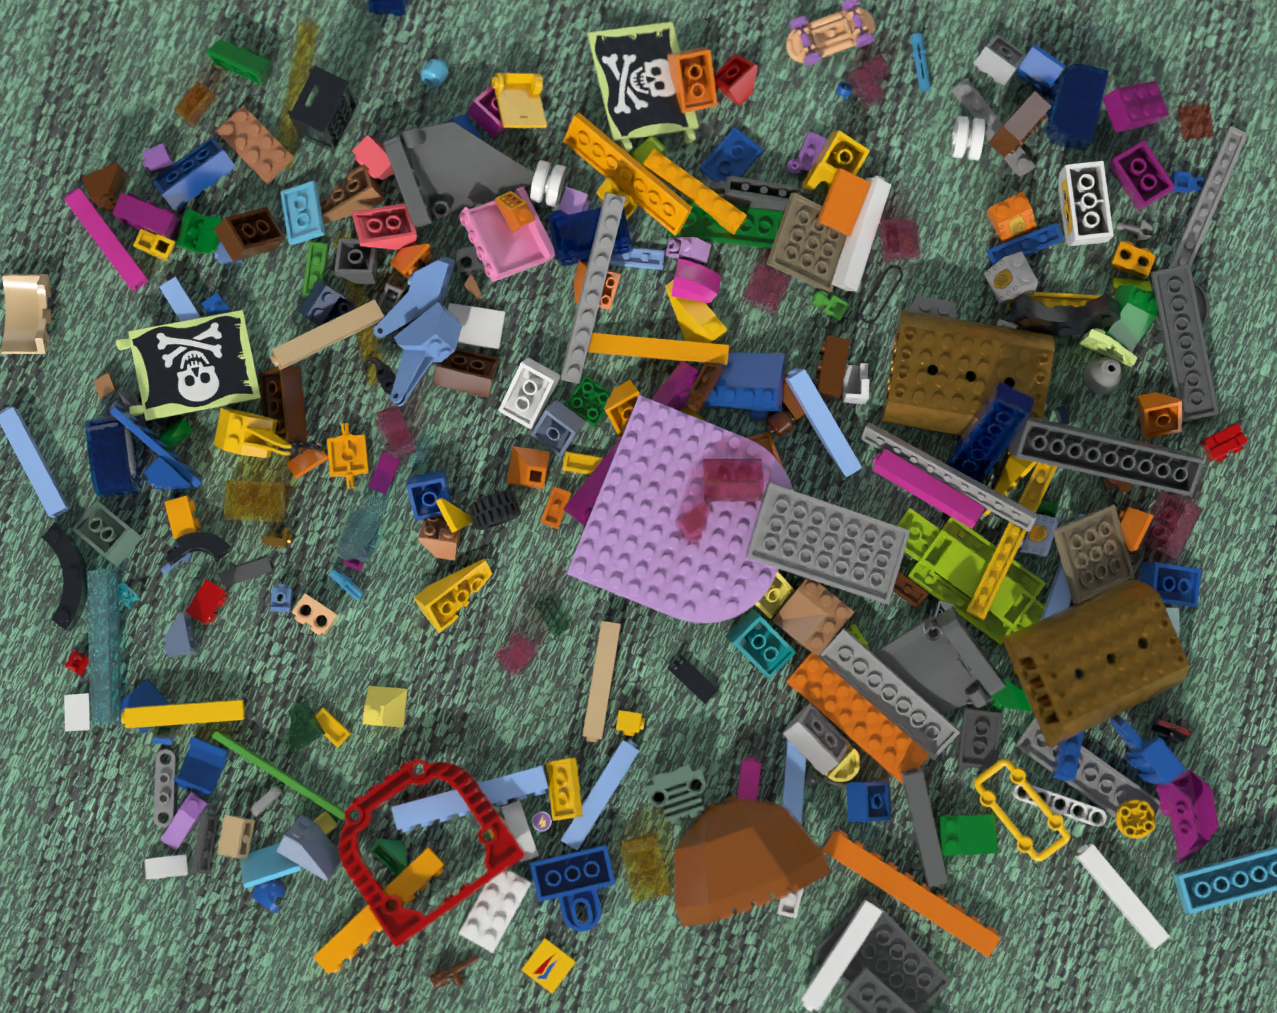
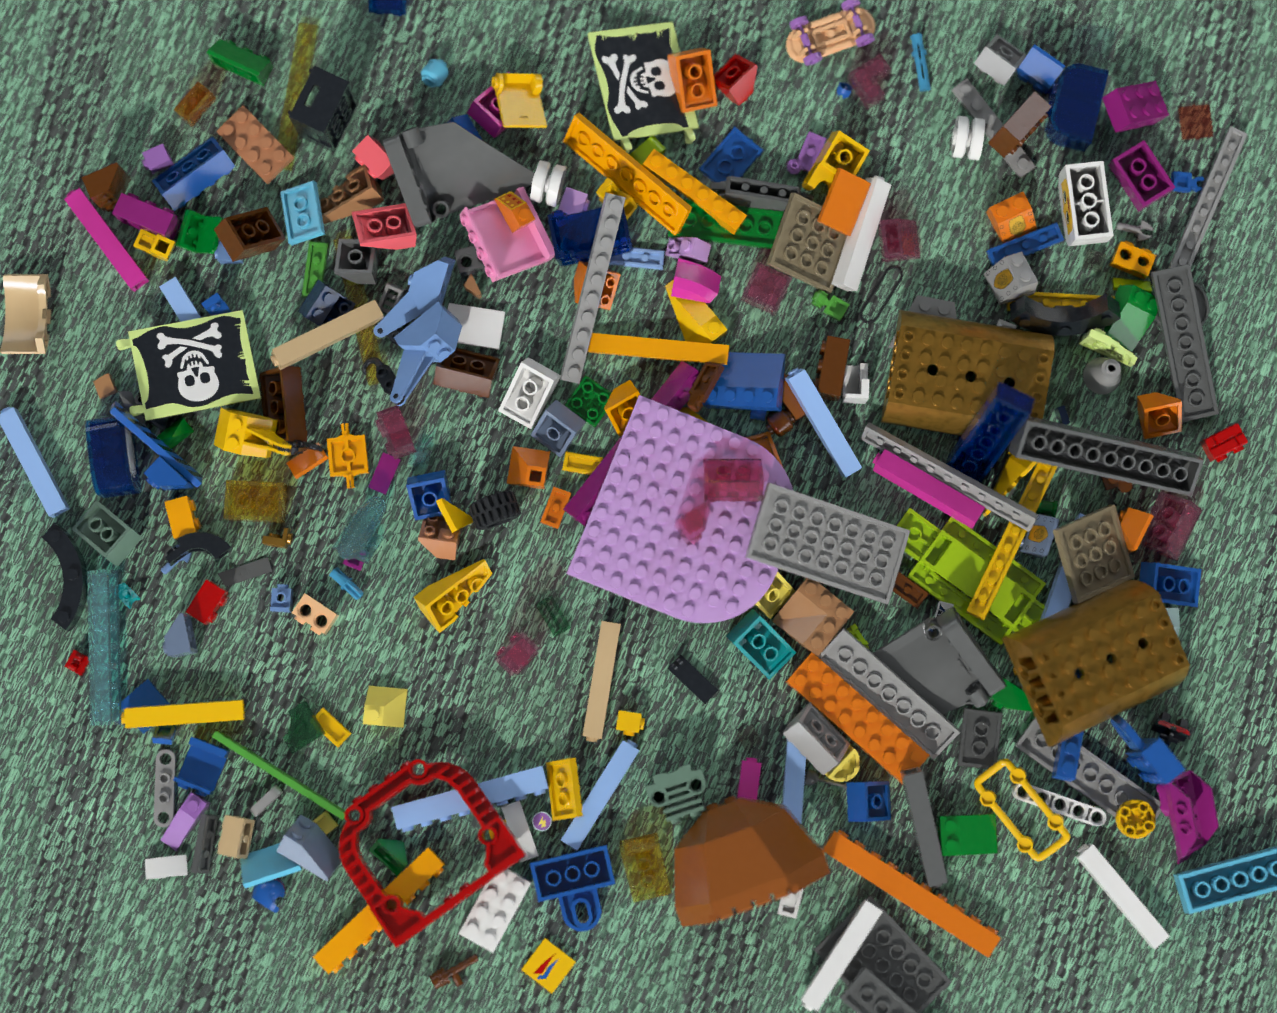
white sticker [64,693,90,731] -> none
orange slope [390,243,433,280] -> none

